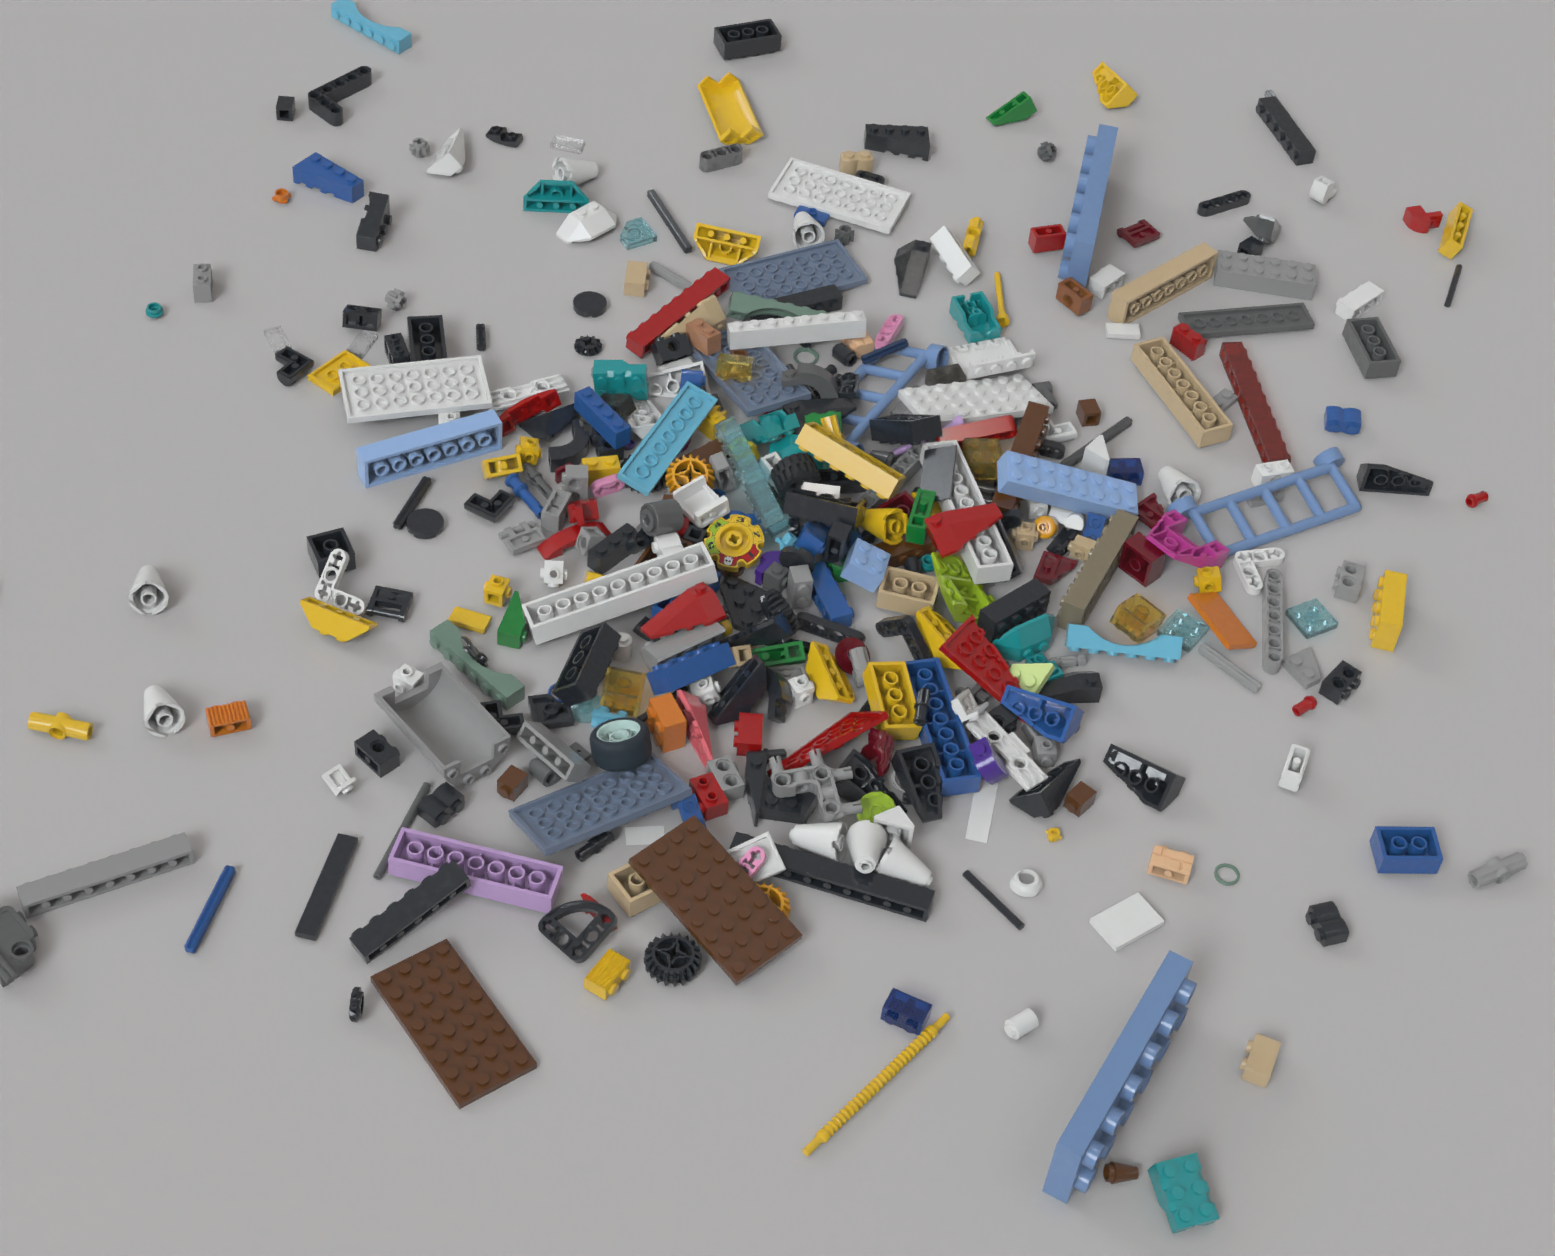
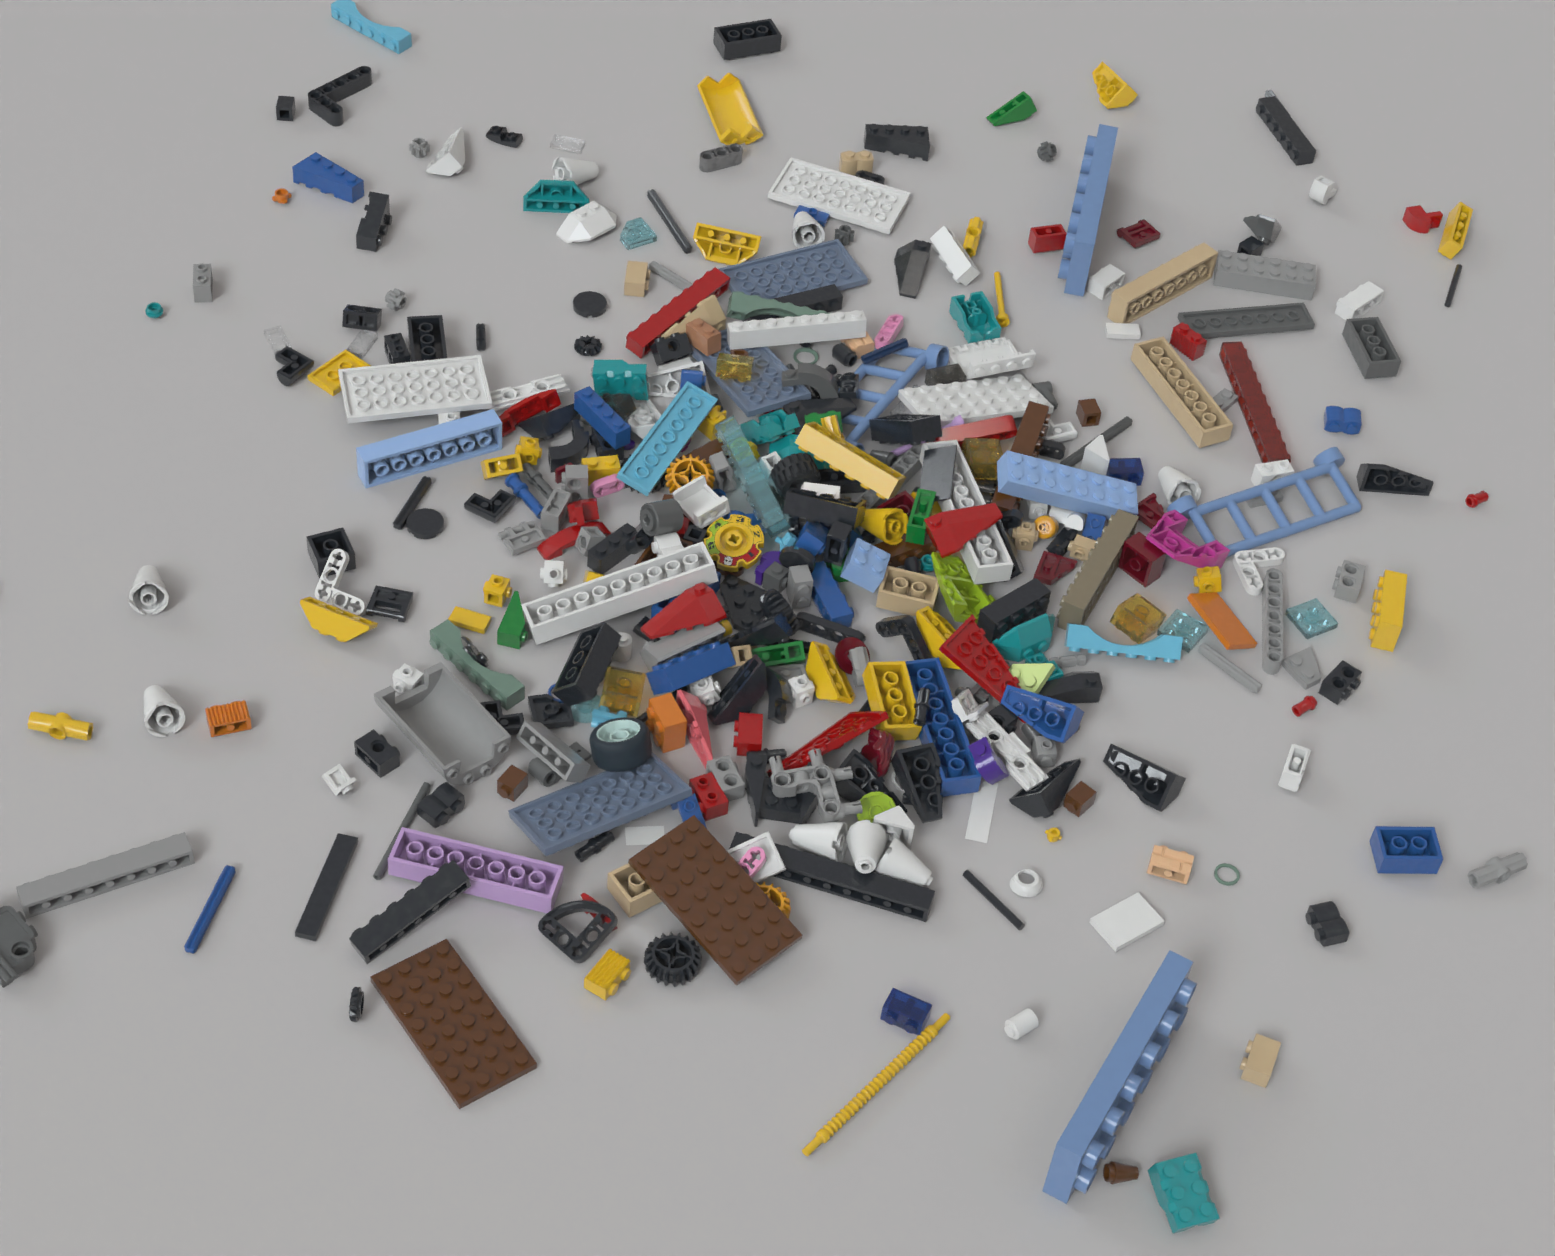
dark orange brick [1056,277,1094,316] -> none
black beam [1197,190,1251,217] -> none

